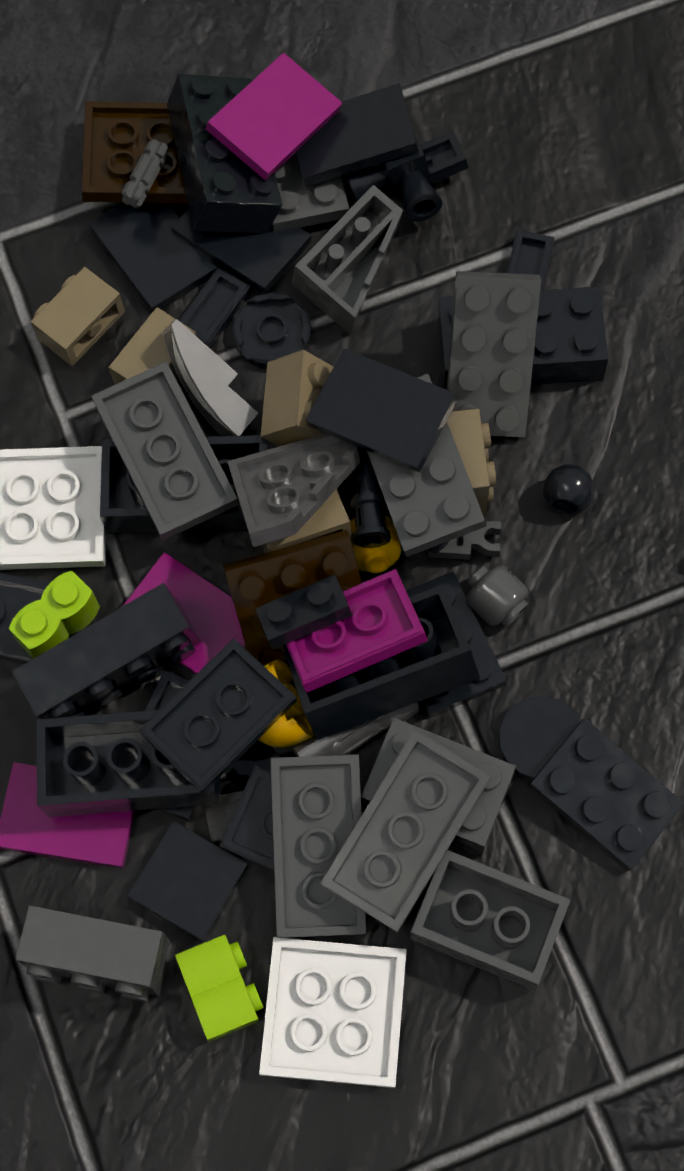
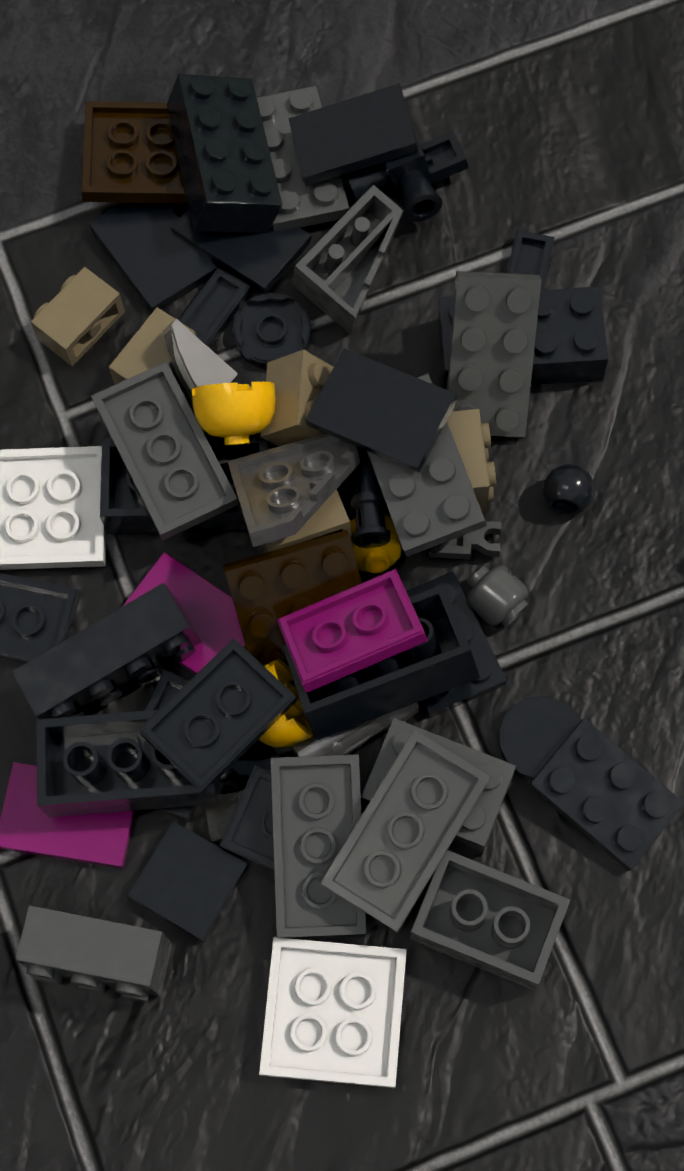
lime brick [9,571,100,659] -> none
dark grey axle [122,139,168,208] -> none
lime brick [175,935,264,1042] -> none
magenta tile [206,53,342,181] -> none
black plate [255,574,353,650] -> none
none -> yellow cylinder [191,382,276,445]

